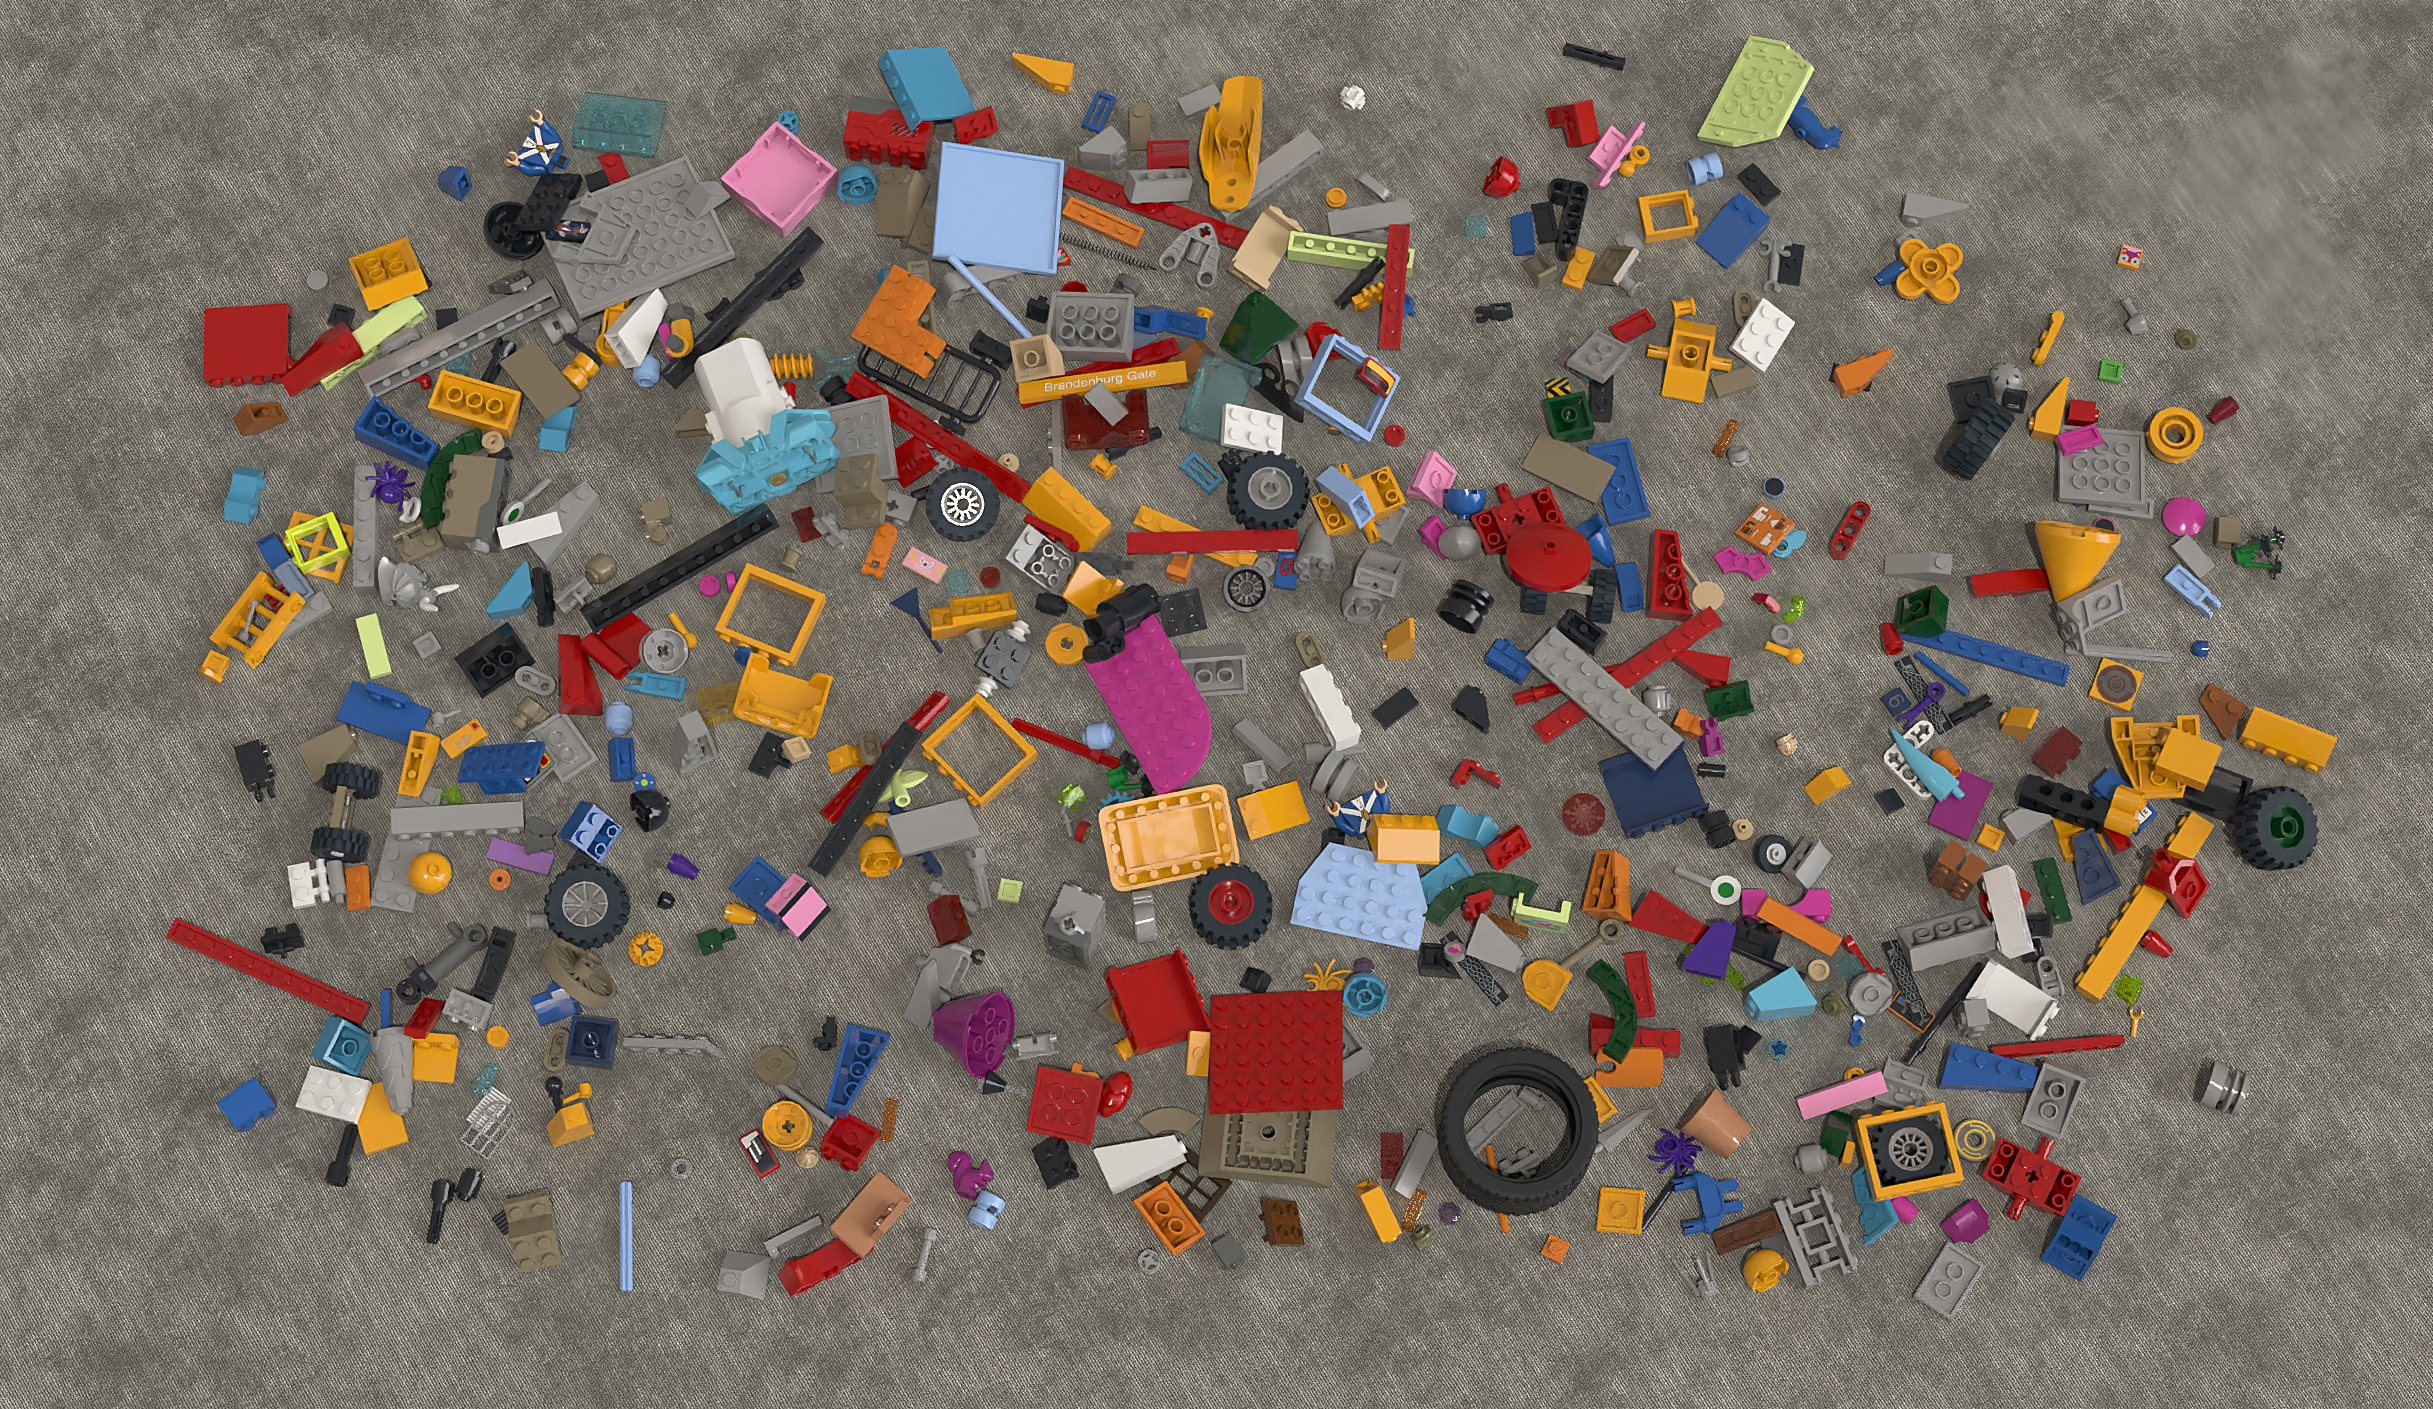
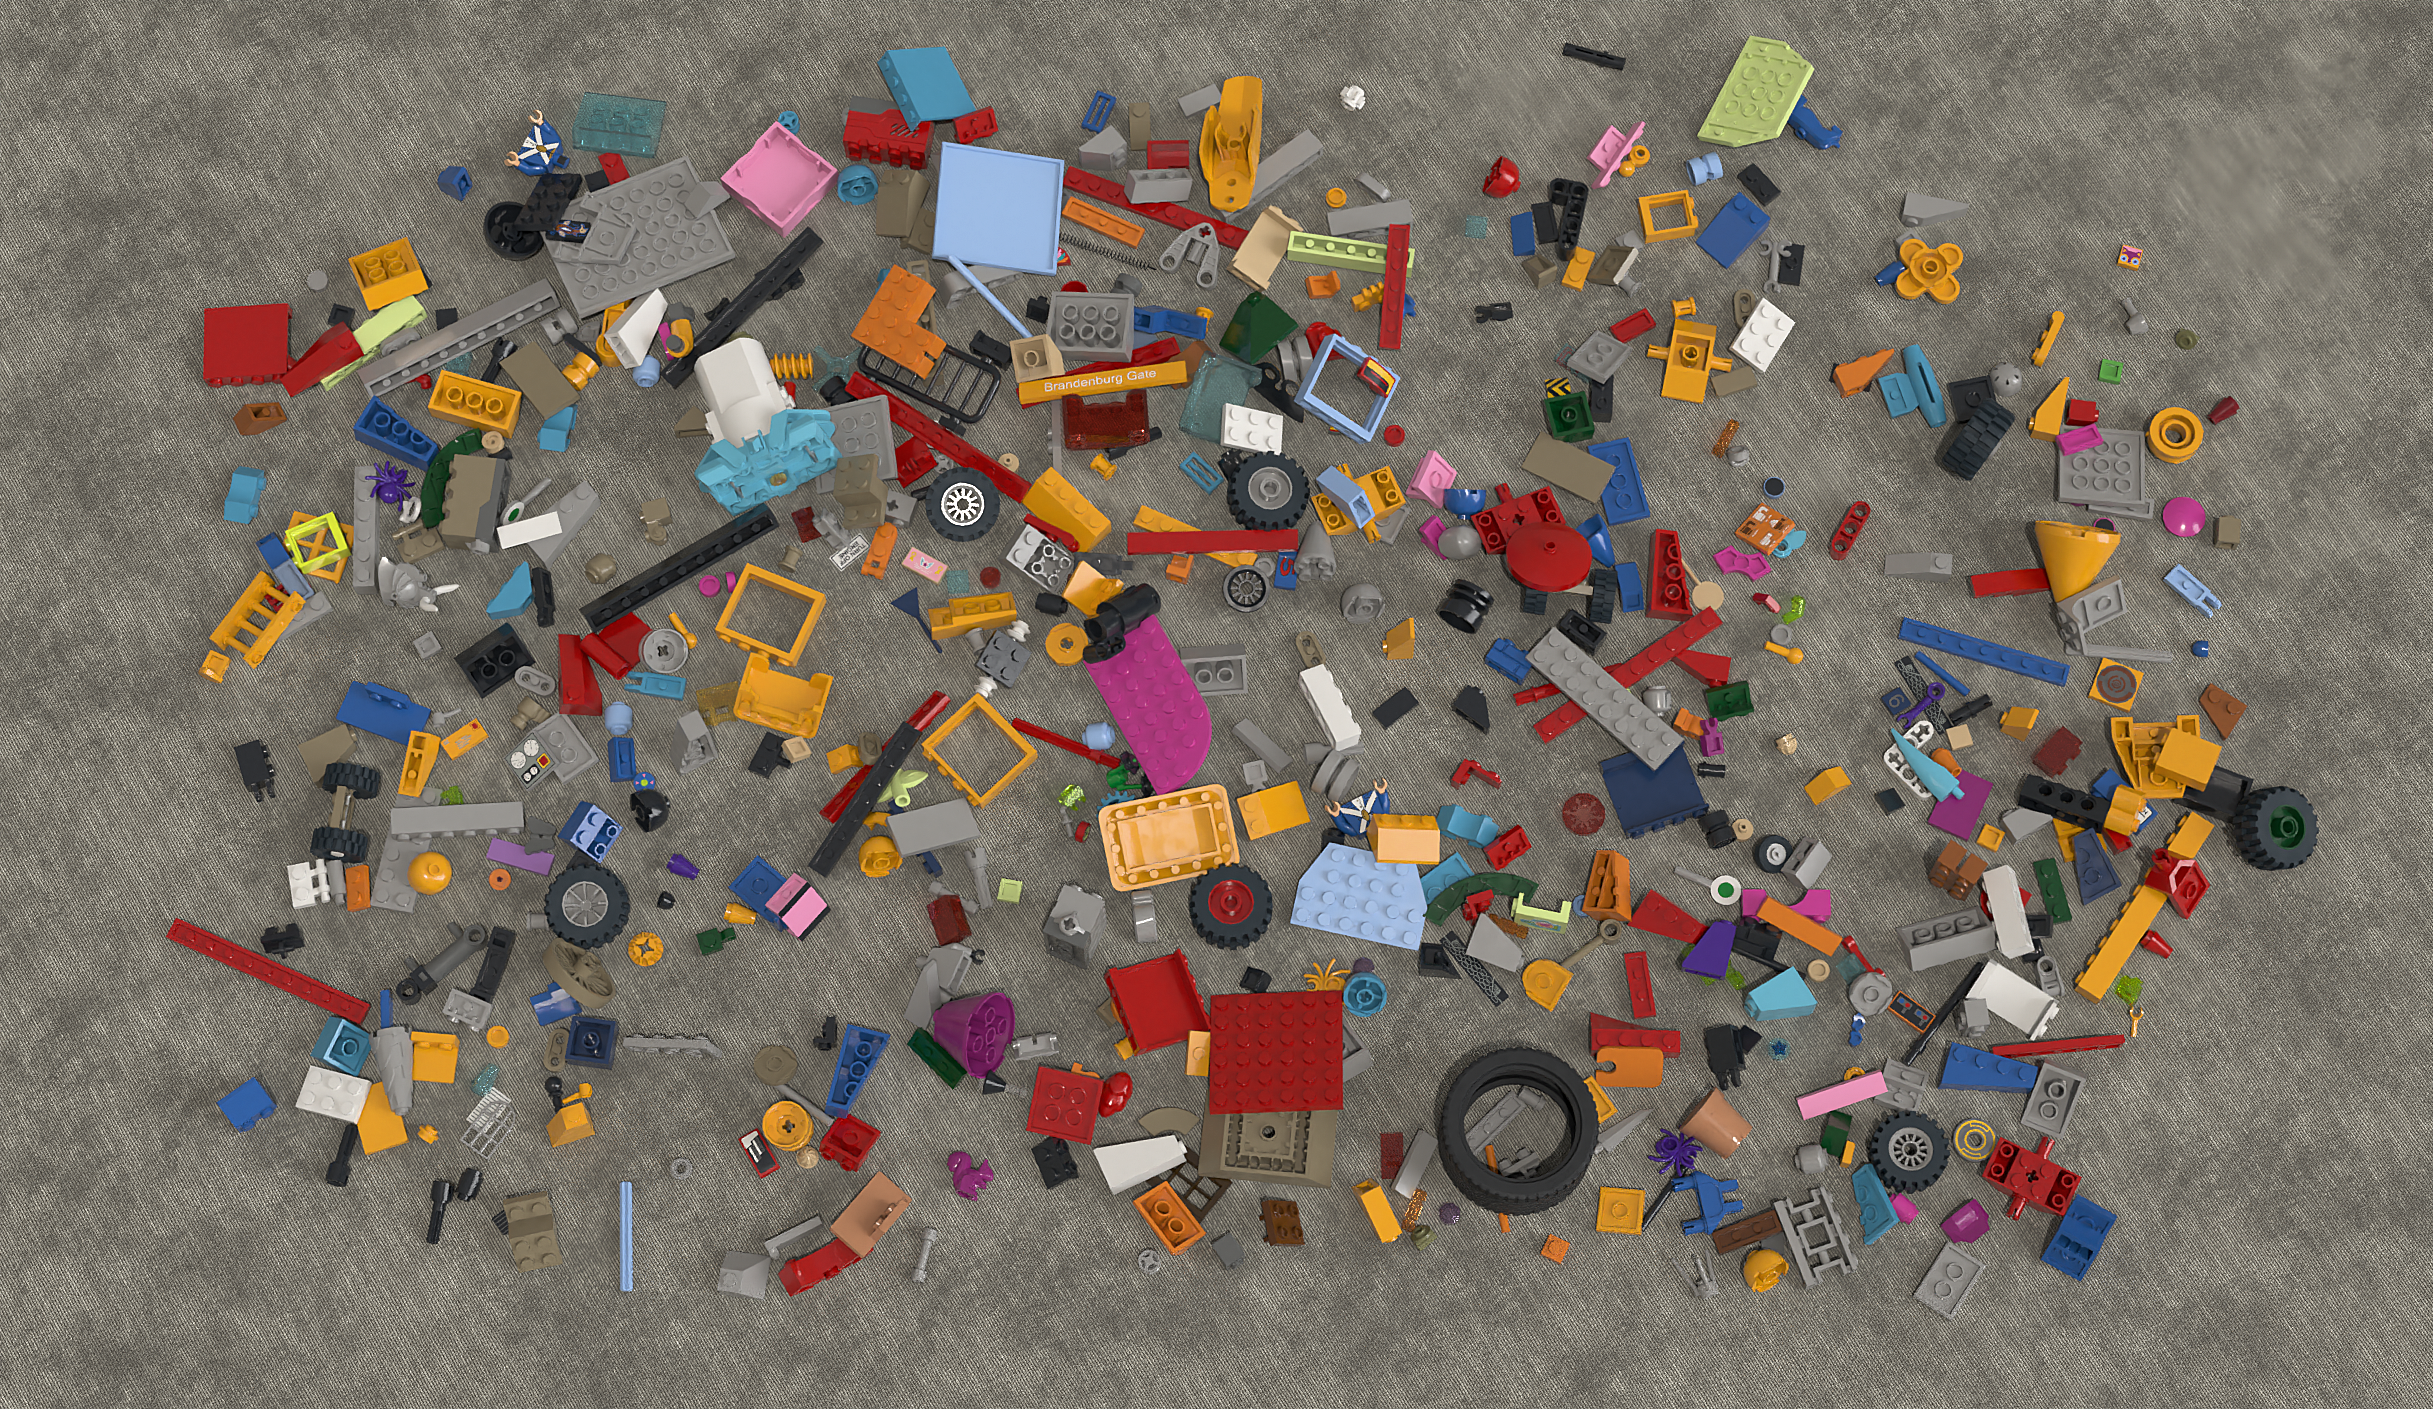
light grey hinge [240,600,258,641] -> none
yellowish green tile [356,613,393,679] -> none
red plate [404,998,445,1039] -> none
blue bracket [457,741,545,795] -> none
flat silver wing [487,269,532,294] -> none
light grey hips [553,575,595,615] -> none
blue tile [733,646,754,666] -> none
clear orange axle [880,1098,898,1142] -> none
light blue wheel [966,1190,1006,1232] -> none
light orange slope [1013,53,1075,95] -> none
light grey tile [1084,381,1129,426] -> none
black hinge [1159,588,1207,638] -> none
black pin [1334,256,1386,310] -> none
light grey window [1353,548,1407,598] -> none
light grey tile [1444,942,1466,962] -> none
red panel [1546,99,1600,147] -> none
dark green tile [1587,959,1638,1065] -> none
olive plate [1822,992,1848,1017] -> none
light orange window [1855,1101,1964,1202] -> none
red cone [1880,622,1904,656] -> none
black sticker [1882,939,1930,1022] -> none
dark green slope [1895,585,1949,638] -> none
black tile [2003,388,2028,414] -> none
light grey tile [2170,534,2215,580] -> none
light grey wheel [2199,1060,2251,1116] -> none
plant [2236,526,2285,580] -> none
light orange slope [2238,706,2337,773] -> none
none -> light orange plate [417,1124,439,1144]
none -> white sticker [829,533,871,571]
none -> dark green plate [907,1027,968,1089]
none -> orange bracket [1305,271,1340,299]
none -> medium blue tile [1572,895,1589,918]
none -> dark azure plate [1878,344,1947,428]
none -> tan tile [1945,724,1973,751]

